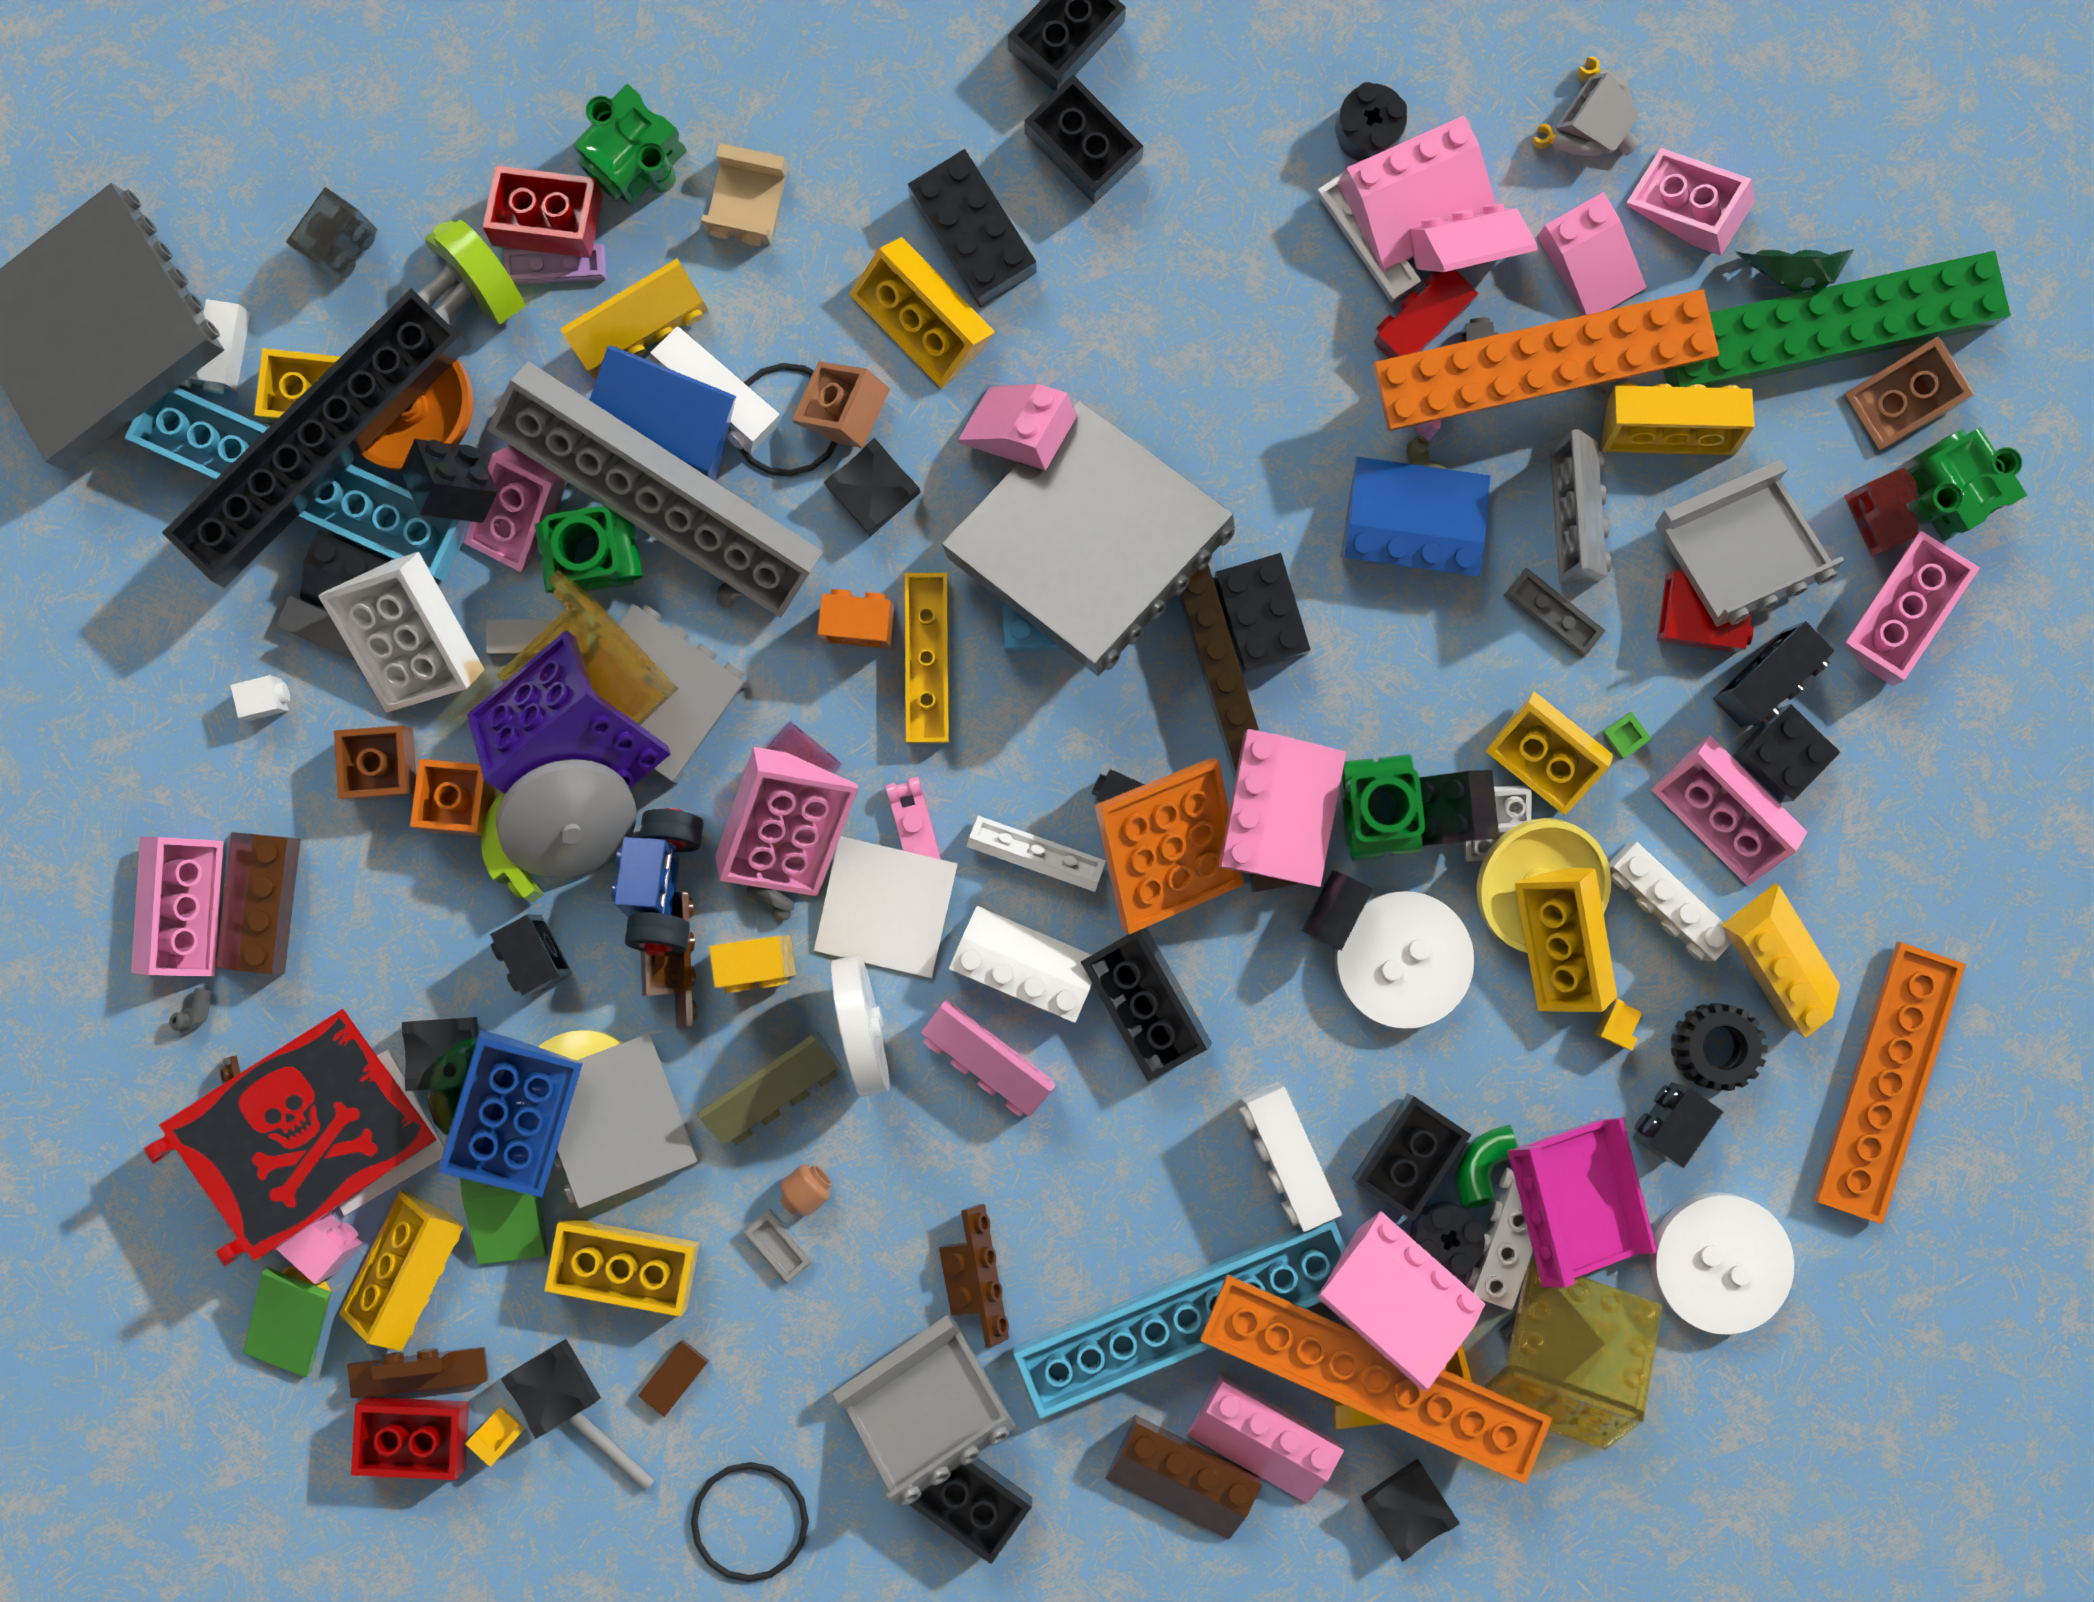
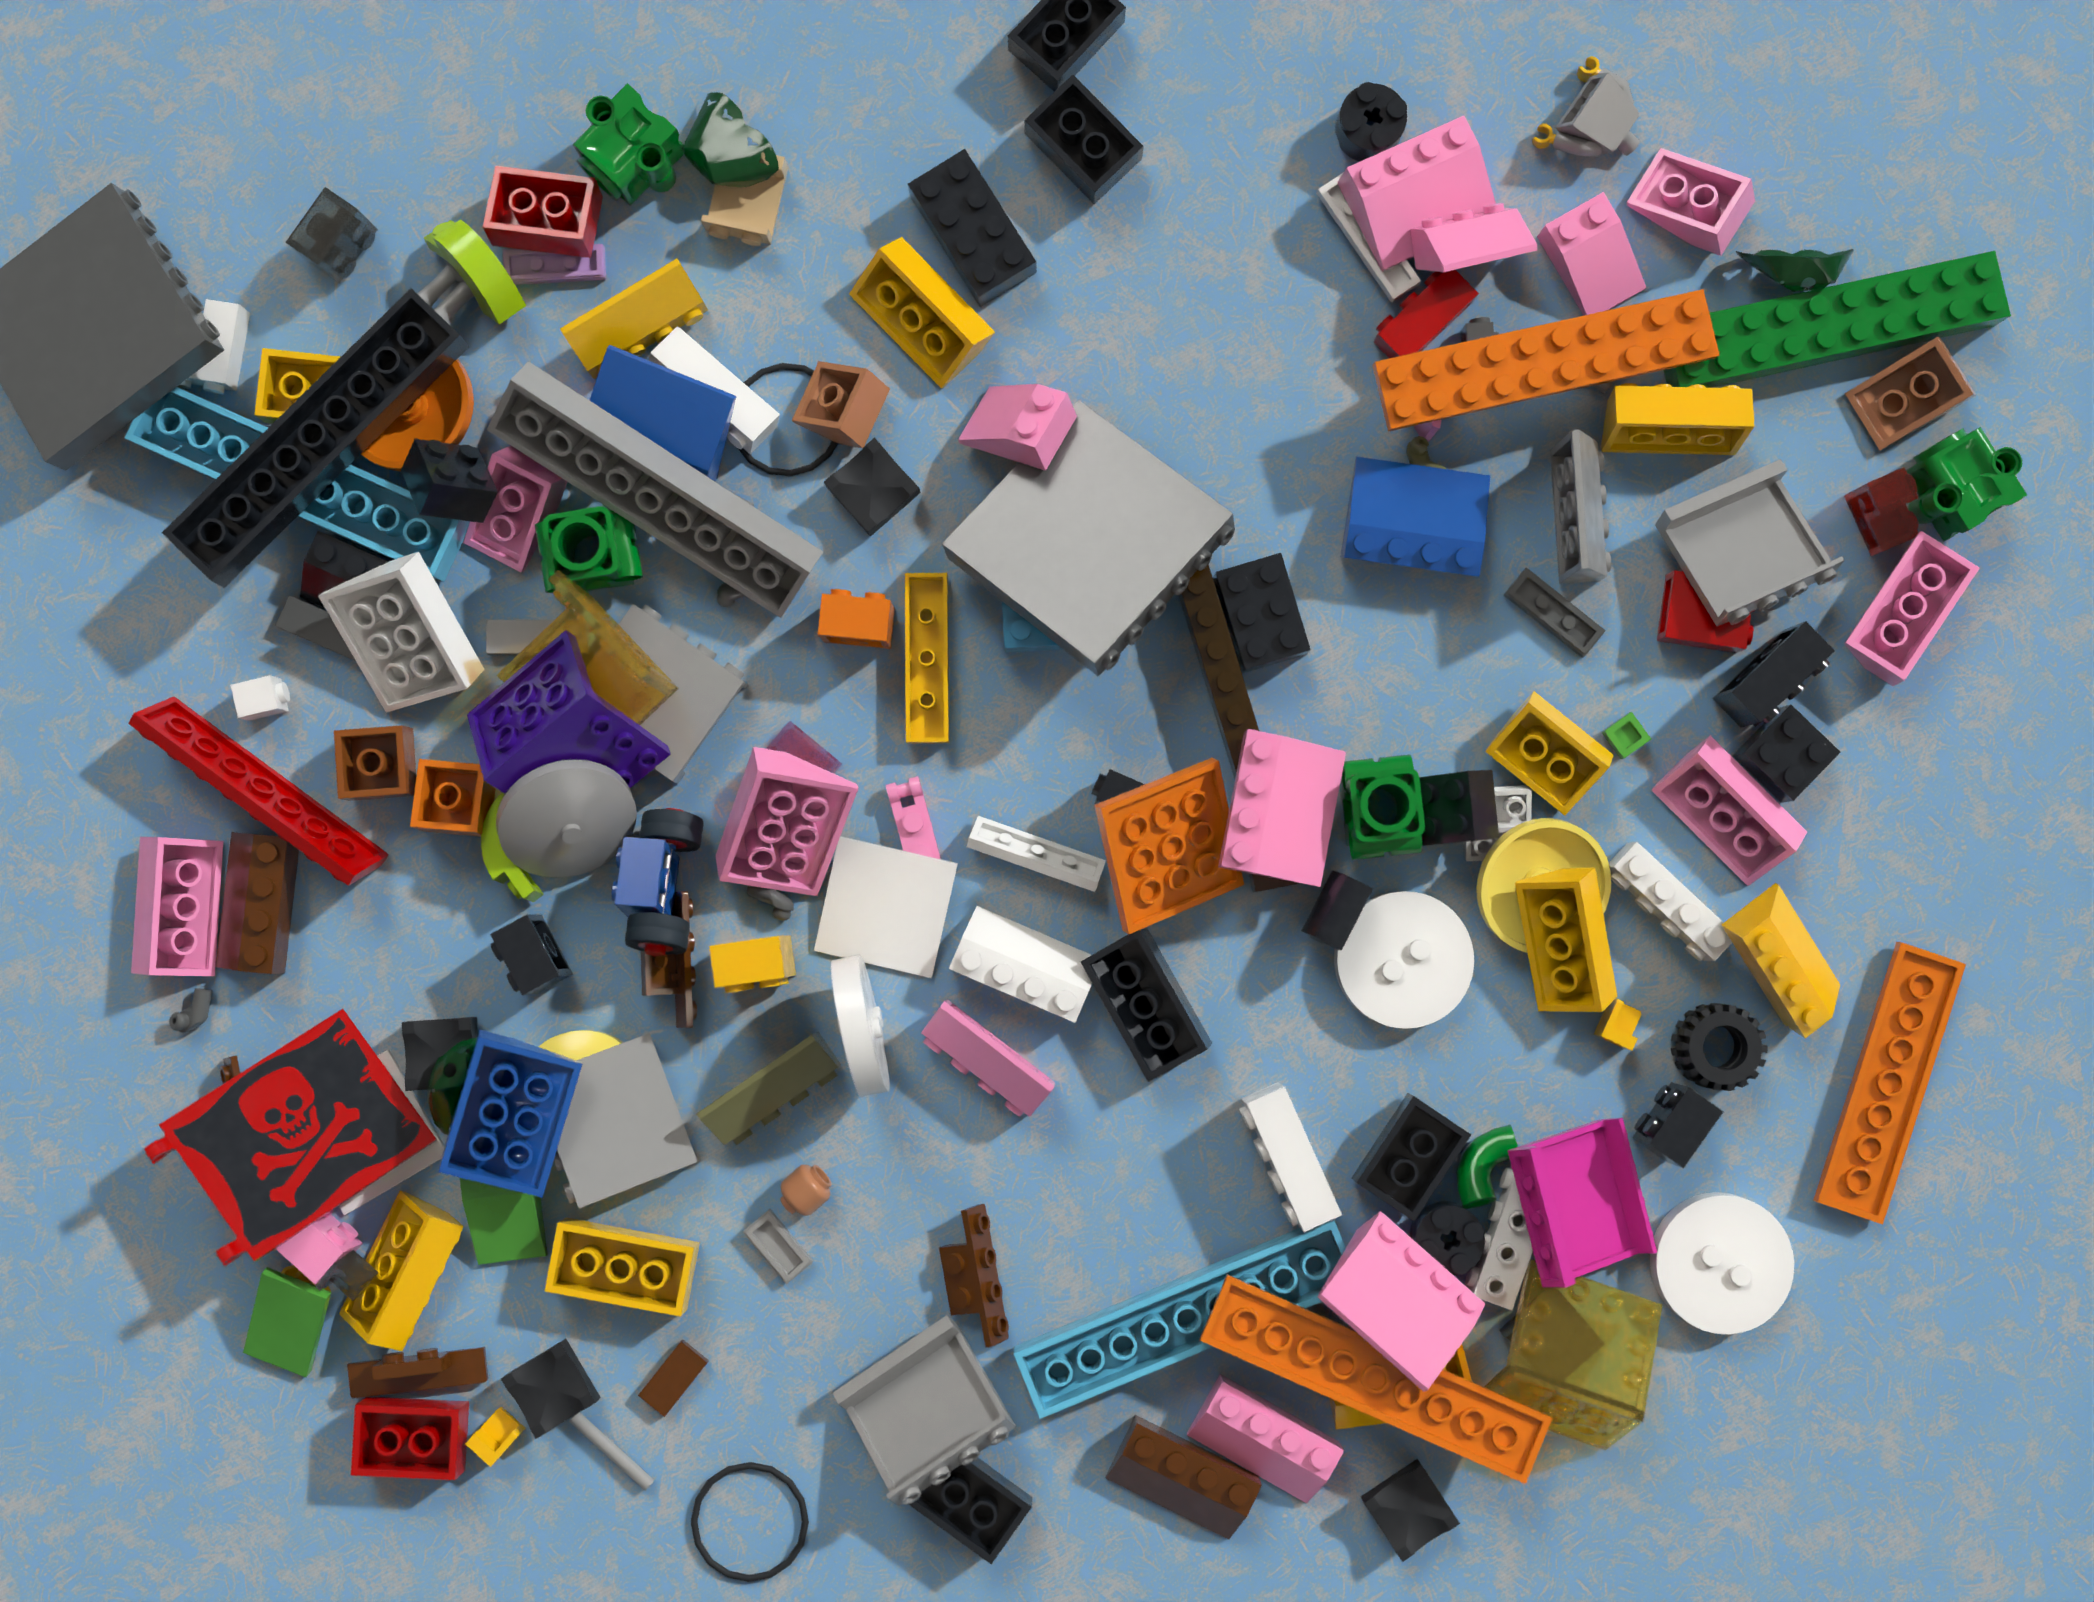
none -> red plate [128,696,389,886]
none -> clear smoke panel [315,1250,379,1301]
none -> dark green piece [682,92,779,187]

